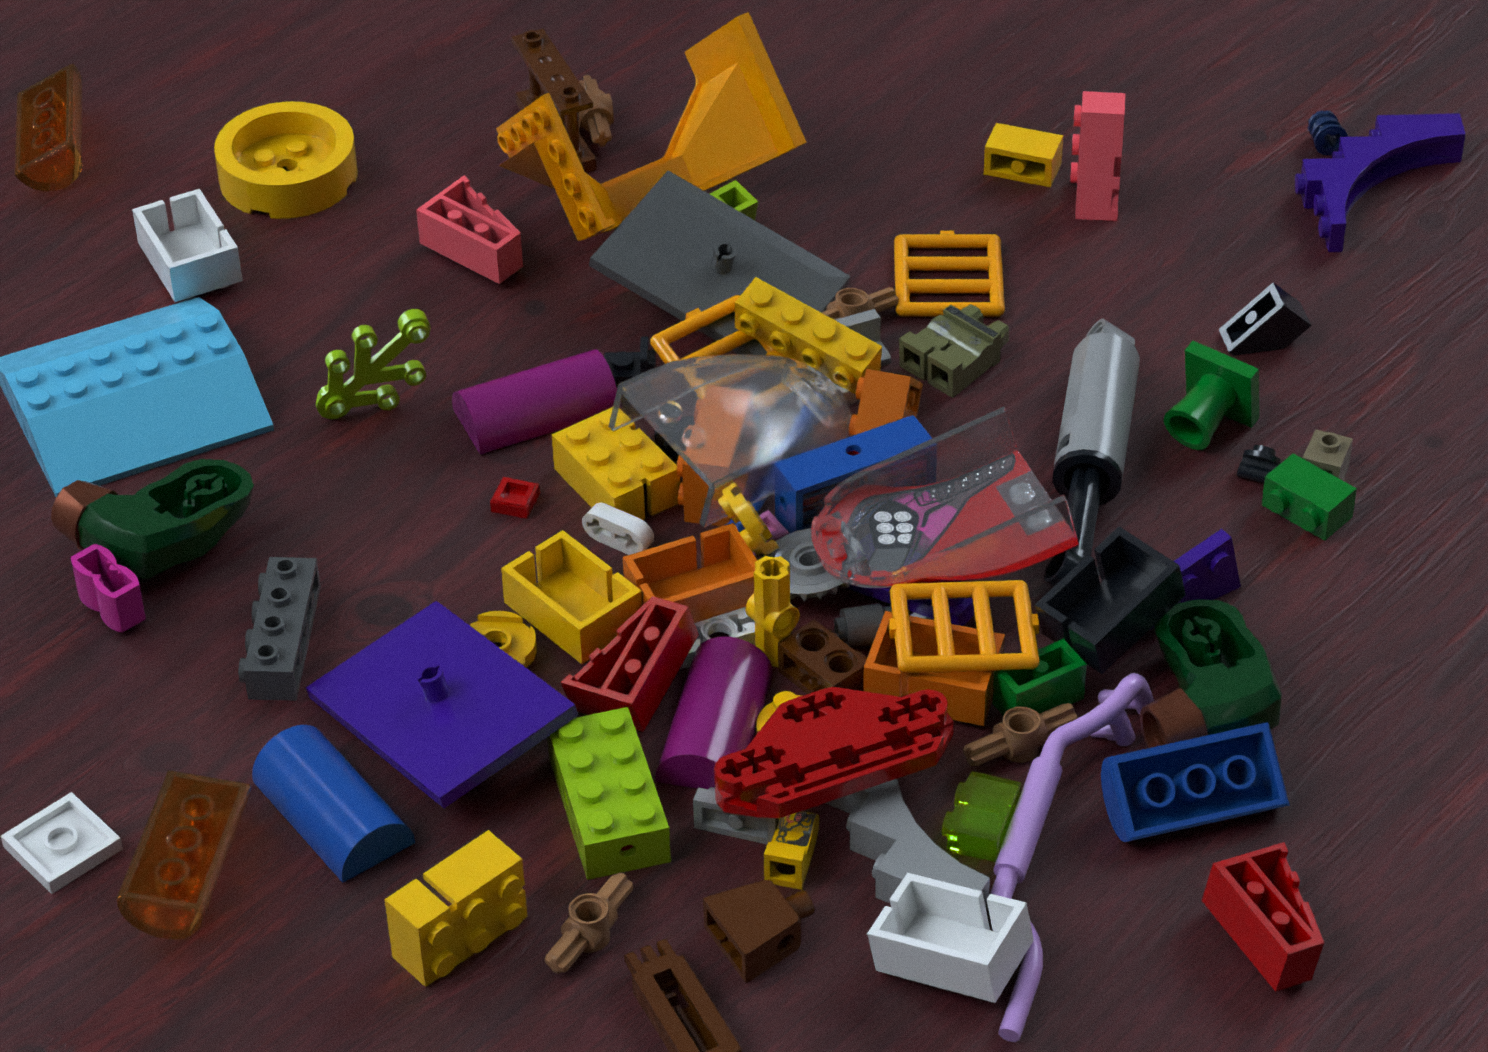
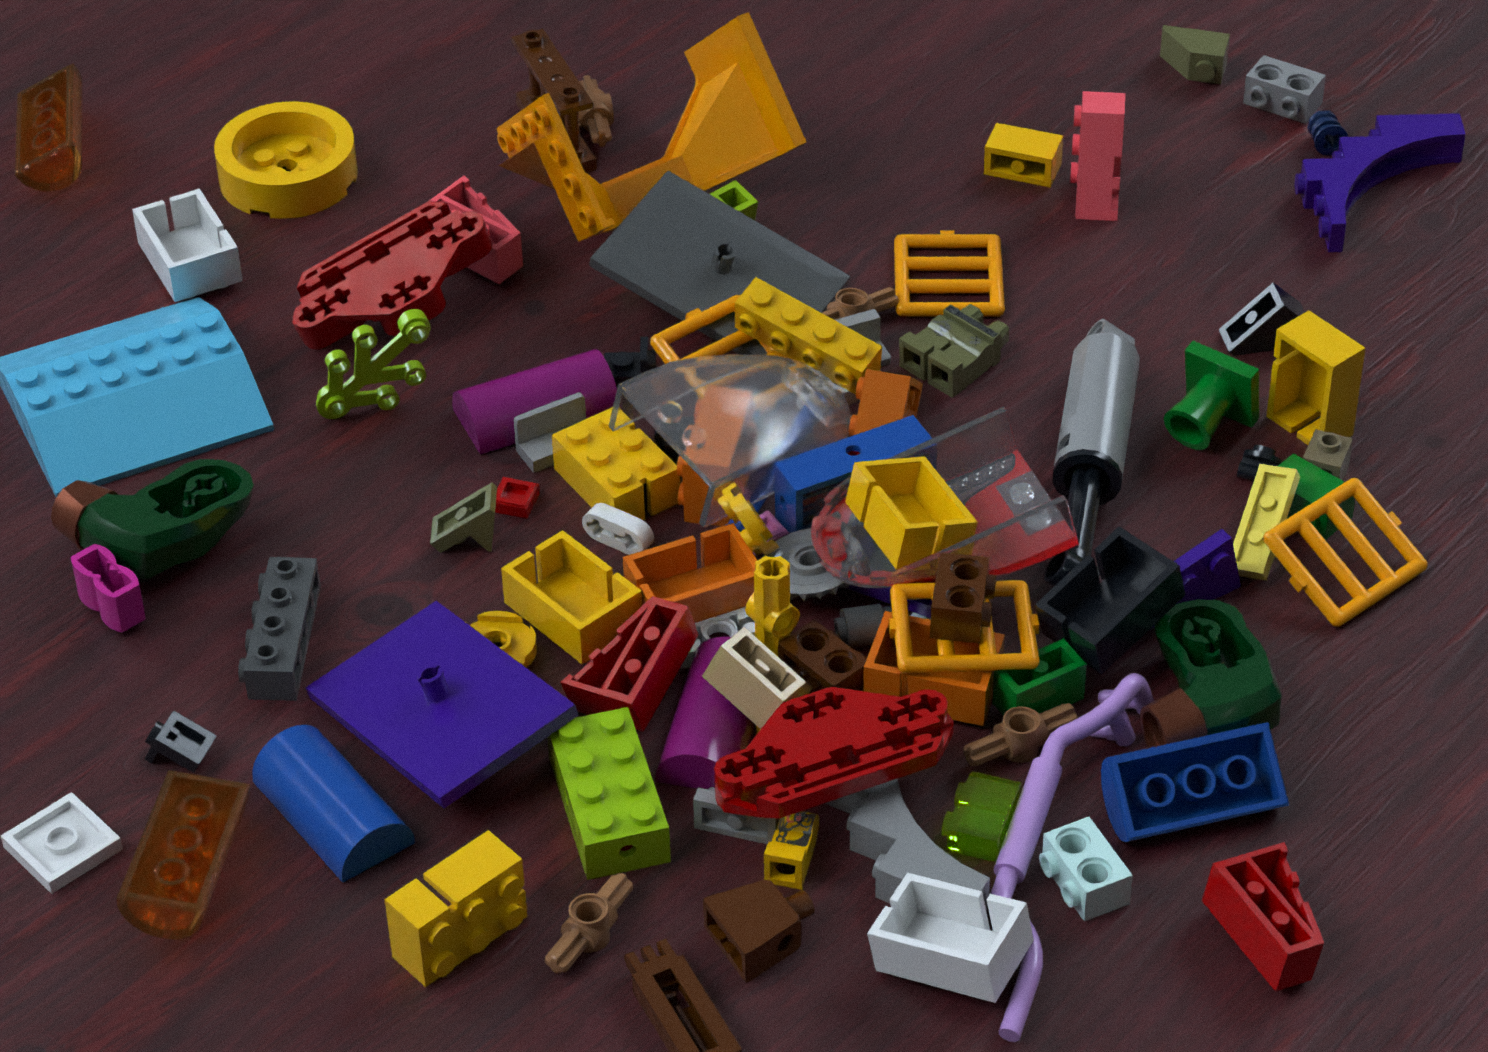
none -> black bracket [144,710,217,773]
none -> red connector [292,201,493,350]
none -> olive slope [430,482,497,553]
none -> light grey panel [514,392,586,473]
none -> tan slope [702,627,812,729]
none -> yellow piece [845,456,978,570]
none -> reddish brown brick [930,552,996,643]
none -> light aqua brick [1039,816,1133,922]
none -> olive slope [1160,25,1230,84]
none -> light yellow plate [1233,464,1300,581]
none -> light grey brick [1243,55,1326,124]
none -> light orange bar [1263,478,1428,627]
none -> yellow piece [1266,310,1365,445]

